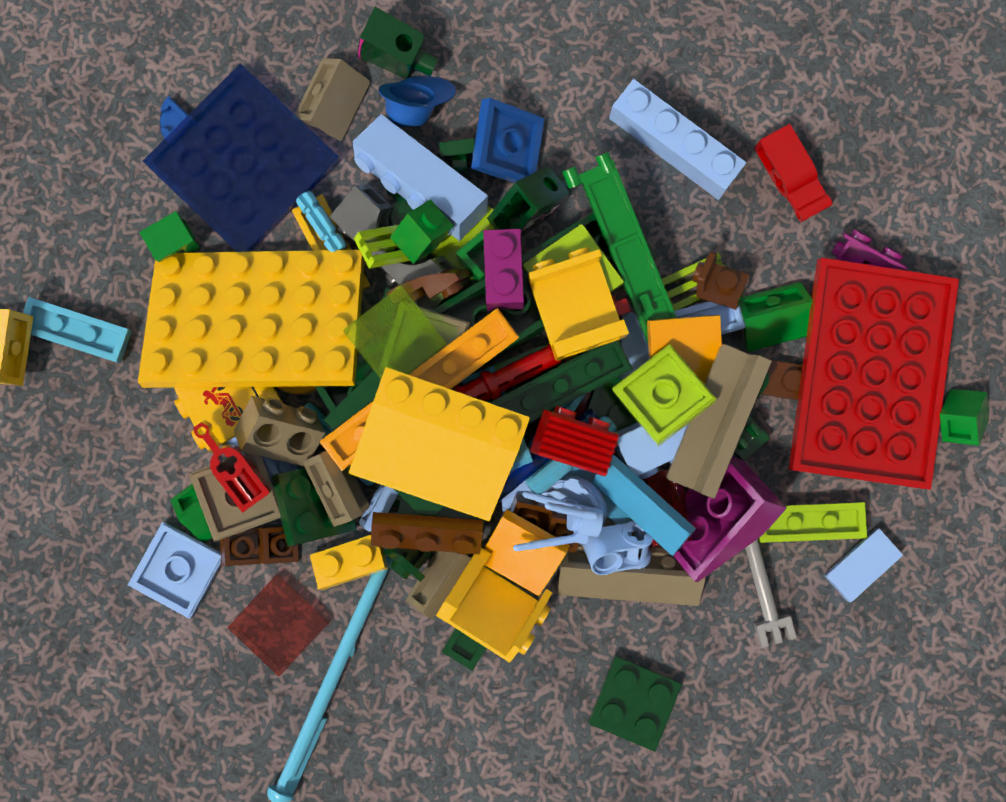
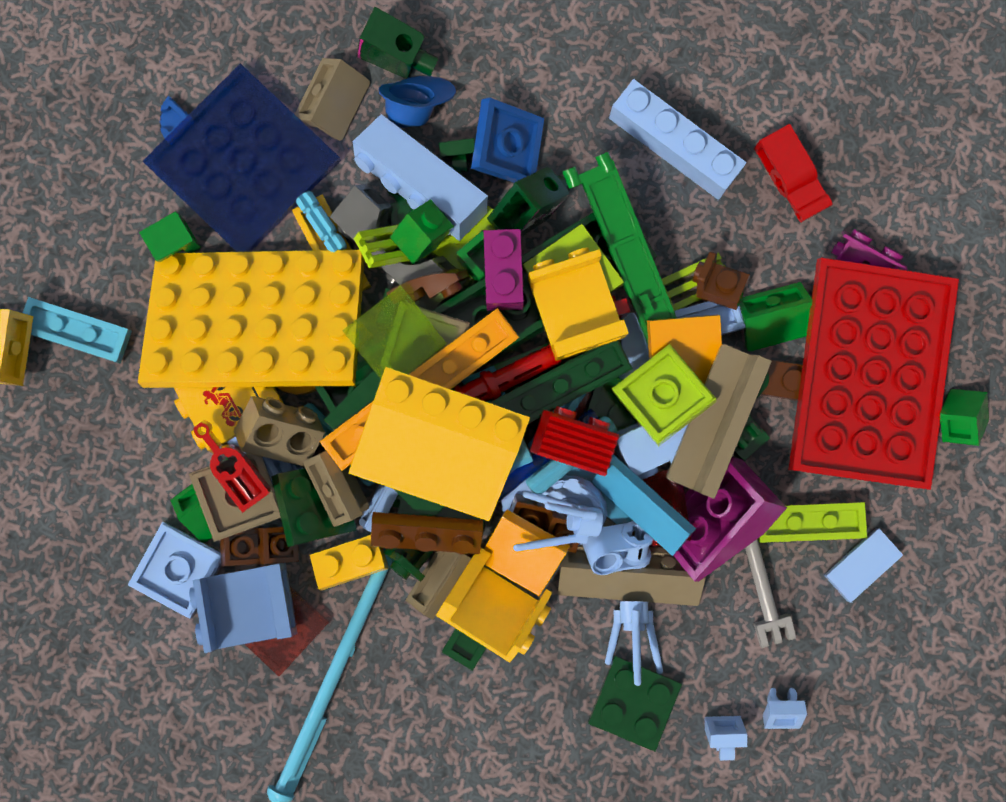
none -> medium blue panel [189,563,298,653]
none -> light blue plant [605,601,663,686]
none -> light blue tile [705,716,747,761]
none -> light blue tile [763,688,807,729]

